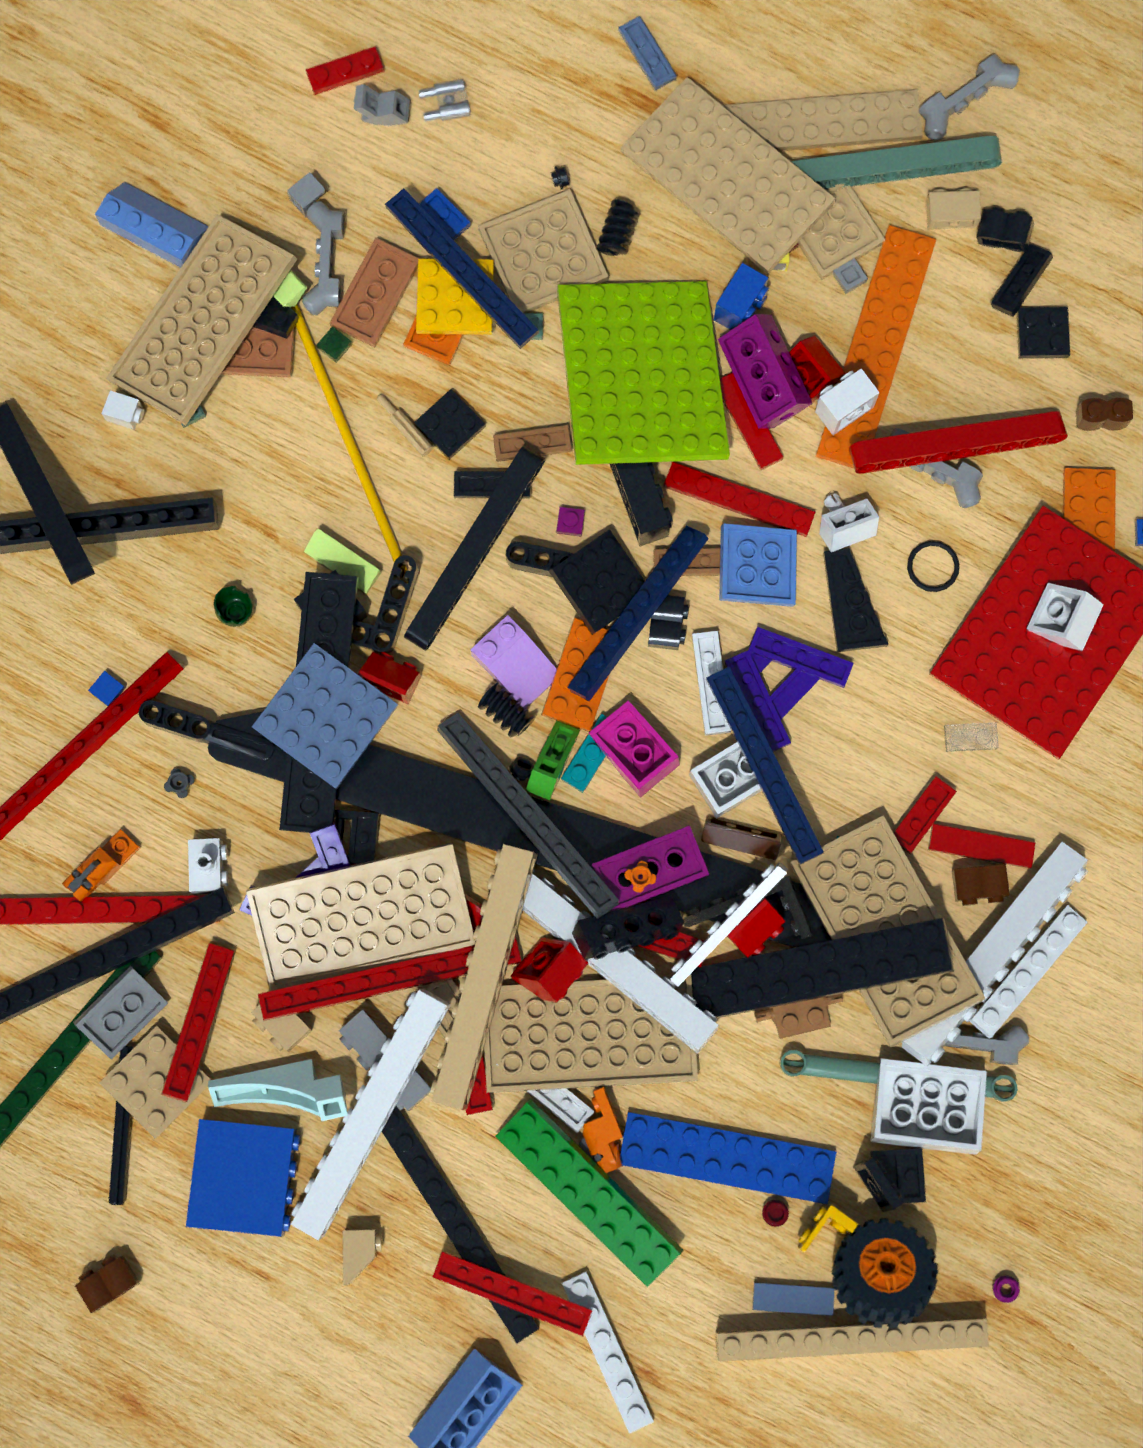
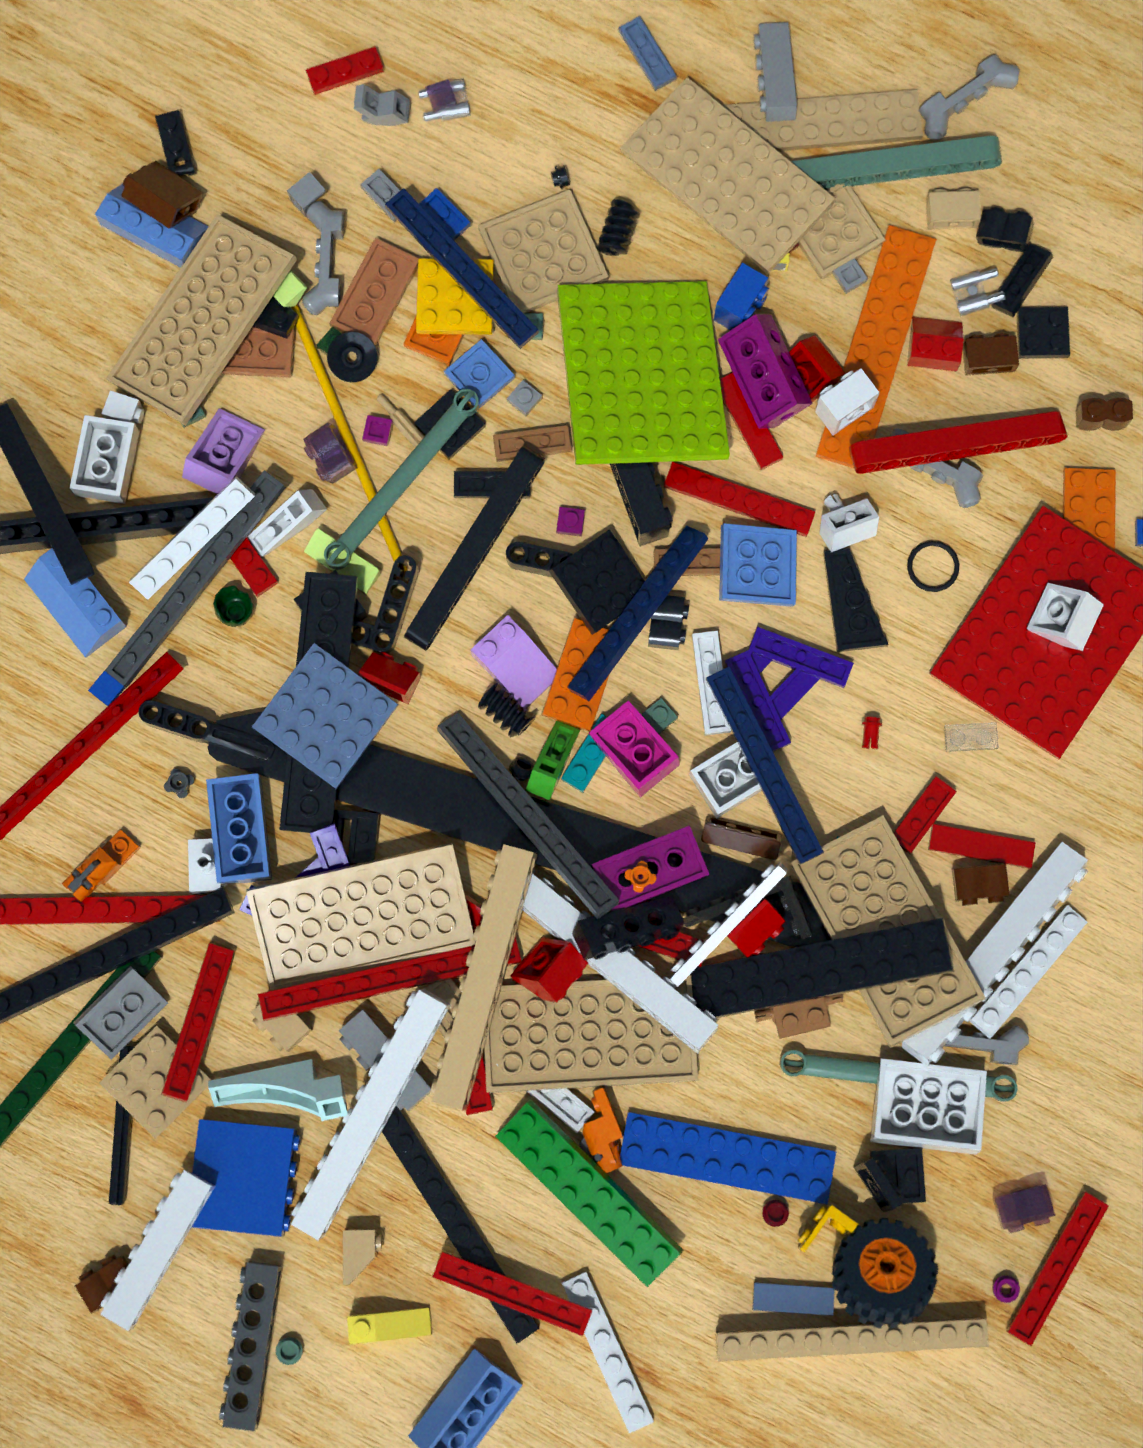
none -> medium blue slope [24,548,126,658]
none -> white brick [70,415,139,504]
none -> white brick [100,1170,215,1331]
none -> dark grey plate [105,470,286,688]
none -> reddish brown brick [121,160,203,229]
none -> white plate [129,476,255,600]
none -> black plate [155,110,196,176]
none -> lavender slope [182,408,264,494]
none -> medium blue slope [206,773,272,883]
none -> dark grey brick [219,1261,282,1431]
none -> red plate [230,537,278,597]
none -> white slope [247,489,327,557]
none -> sand green plate [276,1337,303,1365]
none -> clear purple brick [304,423,358,484]
none -> sand green piece [324,389,479,570]
none -> black dish [327,332,377,383]
none -> light yellow slope [347,1307,432,1344]
none -> light grey plate [360,169,400,223]
none -> magenta plate [362,415,393,446]
none -> clear purple tile [425,79,457,112]
none -> medium blue plate [444,339,515,409]
none -> light grey plate [507,380,542,417]
none -> sand green plate [642,698,678,734]
none -> light grey brick [754,22,797,122]
none -> red pin [862,717,882,749]
none -> red slope [907,317,964,372]
none -> clear piece [950,268,1005,317]
none -> reddish brown brick [963,333,1019,375]
none -> clear purple brick [993,1184,1055,1233]
none -> red plate [1006,1192,1109,1346]

